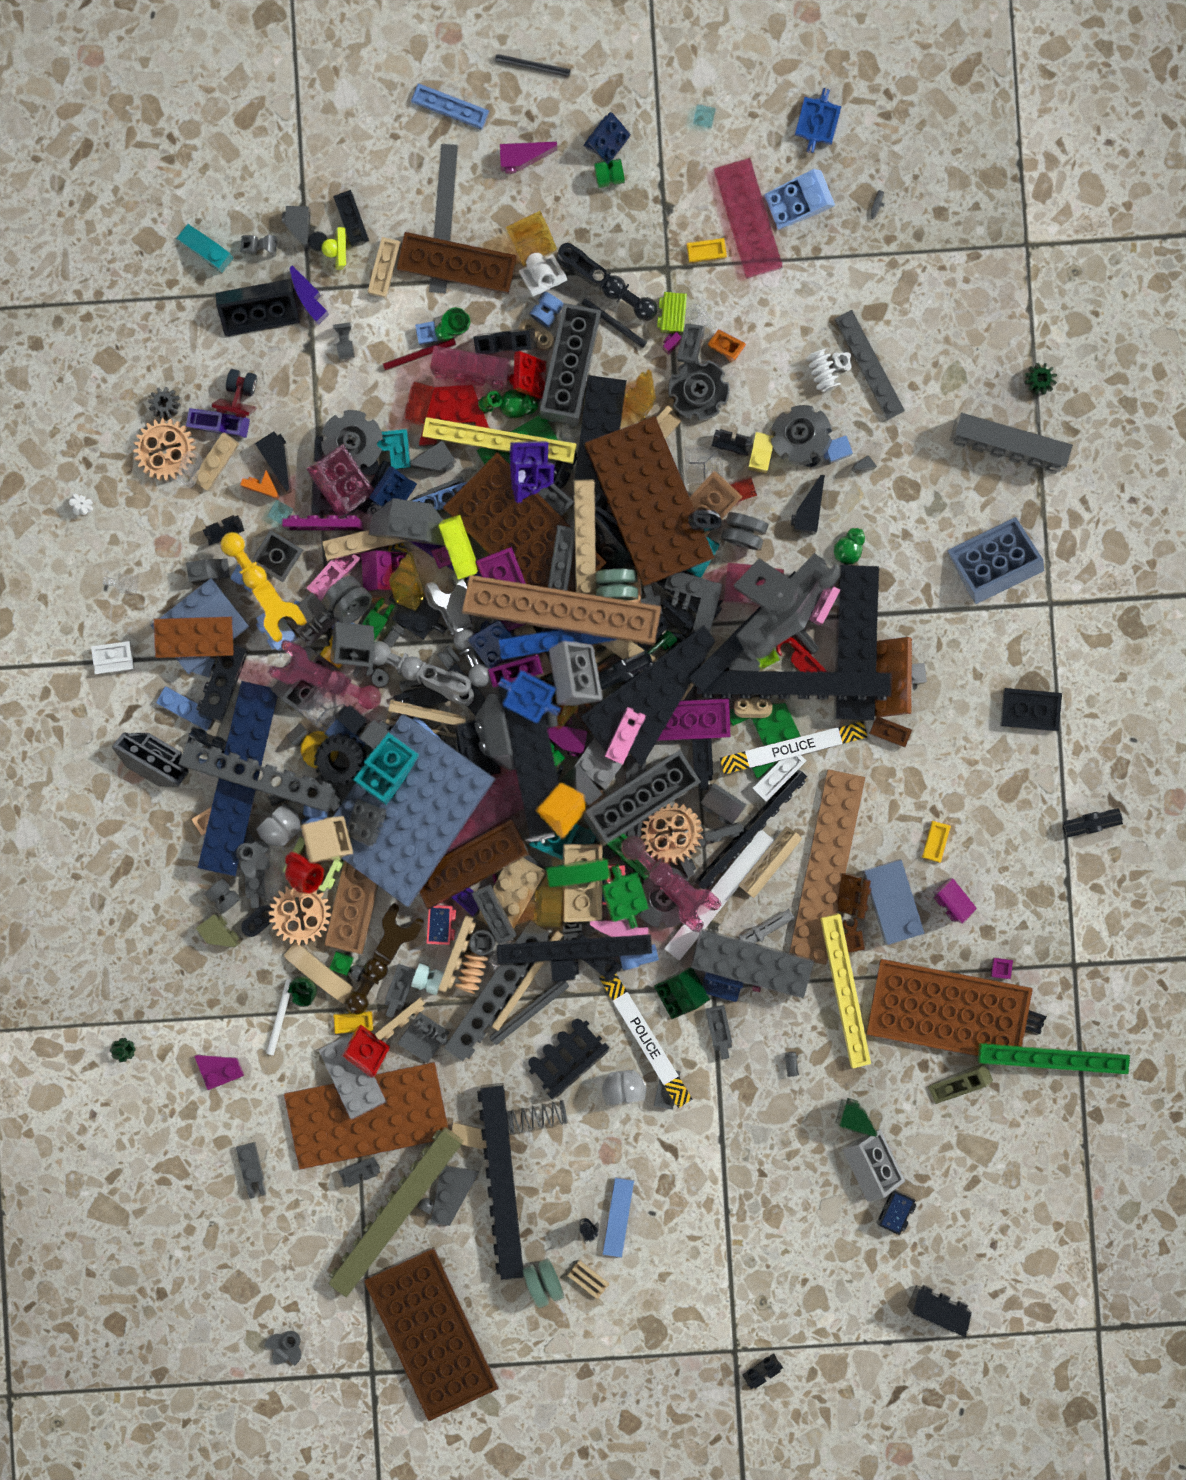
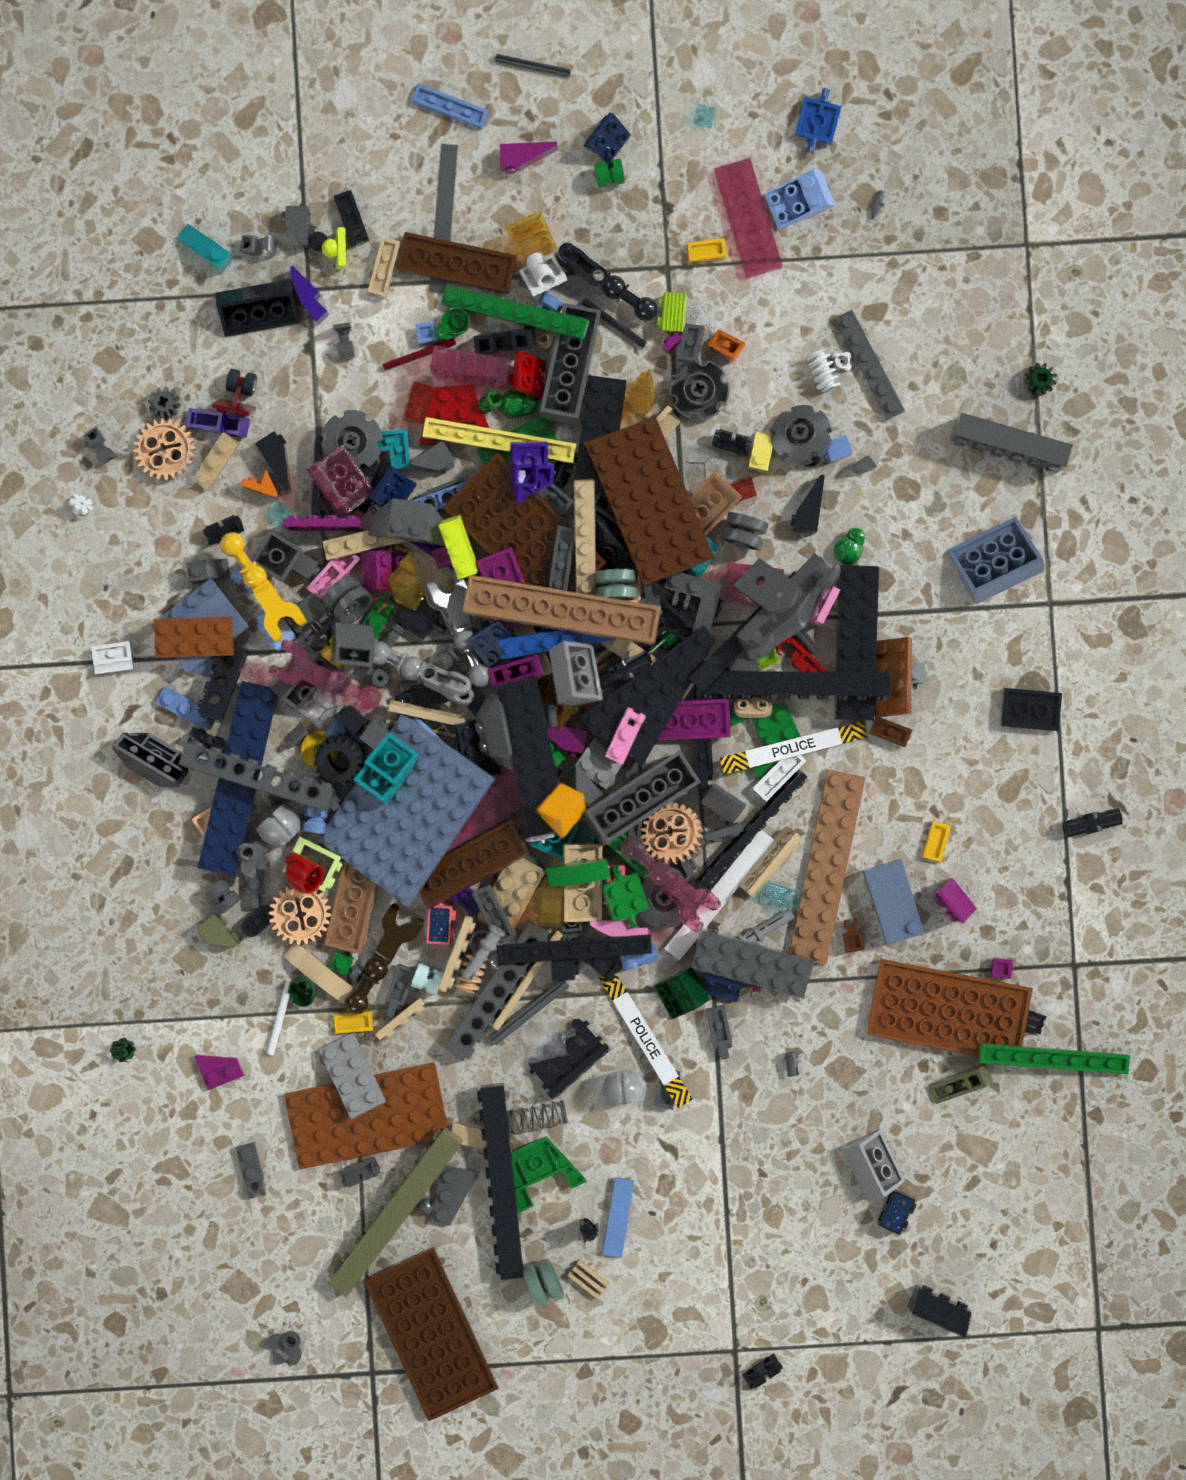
tan slope [301,816,353,863] -> none
red plate [342,1024,390,1078] -> none
dark grey hinge [347,798,387,846] -> none
dark grey hinge [397,1012,450,1063] -> none
blue plate [498,670,560,723] -> none
black plate [688,510,722,531] -> none
light yellow plate [820,914,871,1068] -> none
dark green slope [835,1098,878,1137] -> none
reddish brown plate [837,873,871,918] -> none
none -> dark grey leg [84,426,117,465]
none -> dark grey brick [292,553,321,580]
none -> green plate [441,285,590,340]
none -> light grey pin [462,925,505,981]
none -> green wing [511,1136,587,1213]
none -> clear plate [512,1016,576,1064]
none -> clear light blue piece [763,880,801,909]

